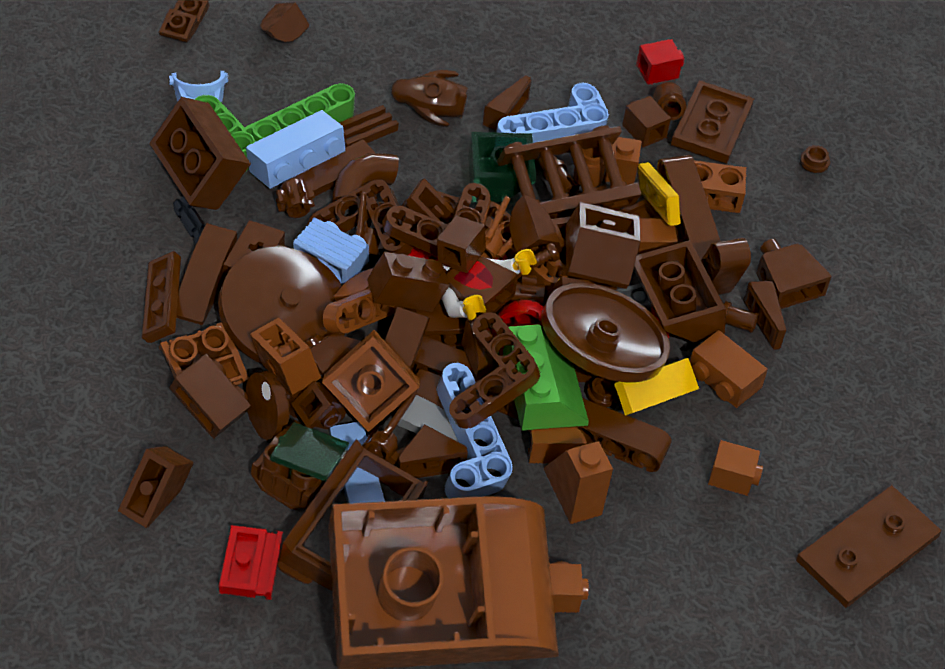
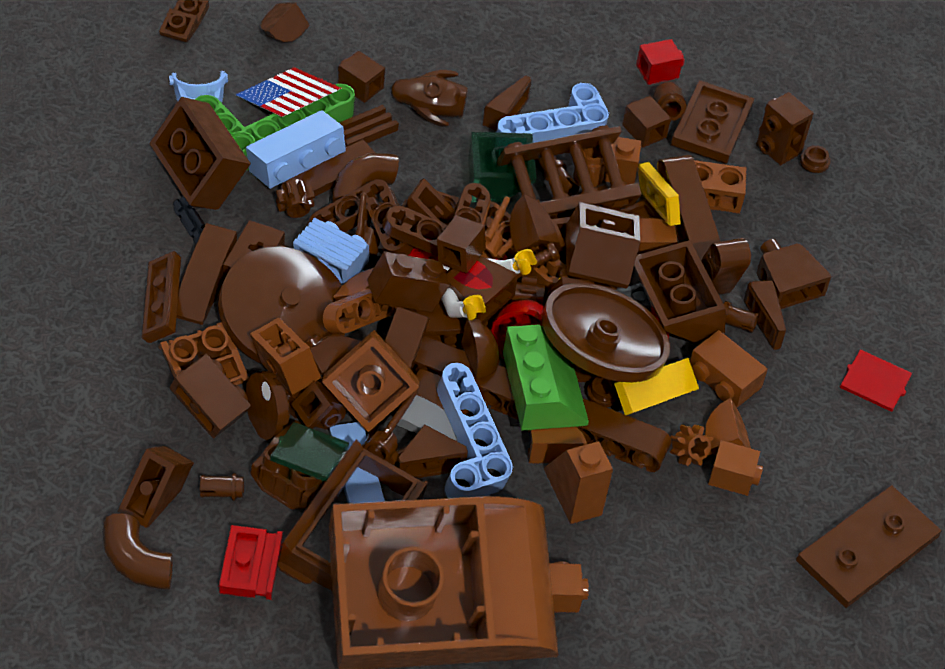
reddish brown beam [449,312,540,429] -> none
none -> reddish brown cylinder [103,513,173,589]
none -> reddish brown pin [200,473,244,501]
none -> sticker [236,67,342,117]
none -> reddish brown brick [338,51,385,103]
none -> dark orange gear [670,424,713,466]
none -> dark orange brick [705,398,751,456]
none -> reddish brown brick [756,92,814,166]
none -> red piece [840,349,912,412]

